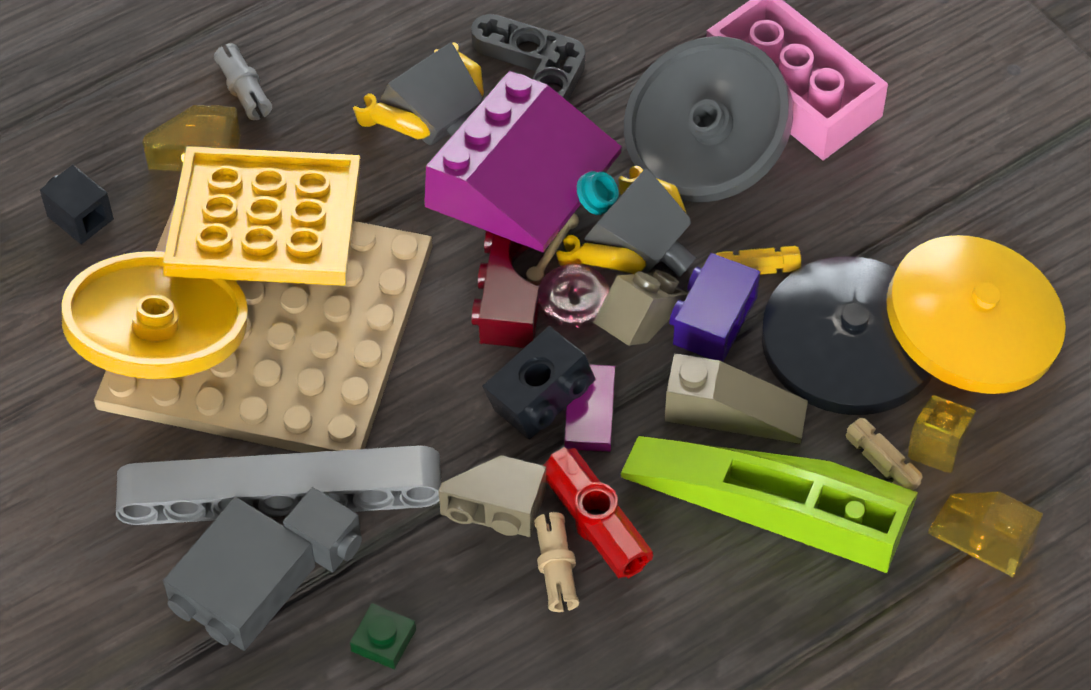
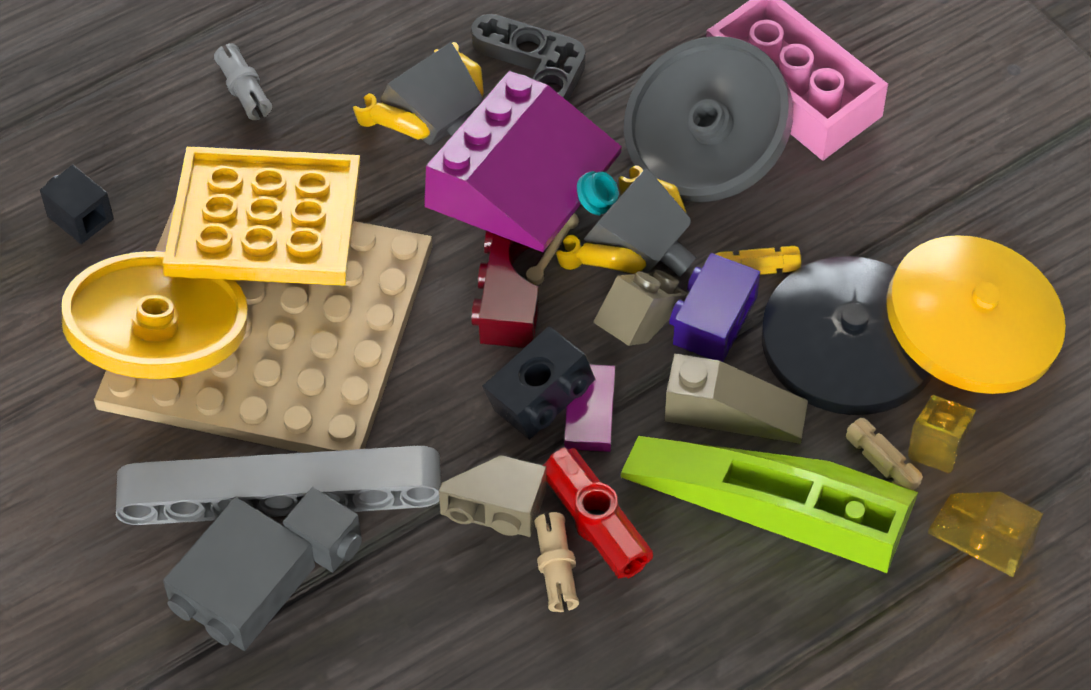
clear yellow slope [143,105,241,171] -> none
dark green plate [350,603,416,669] -> none
clear pink gear [539,264,609,328] -> none

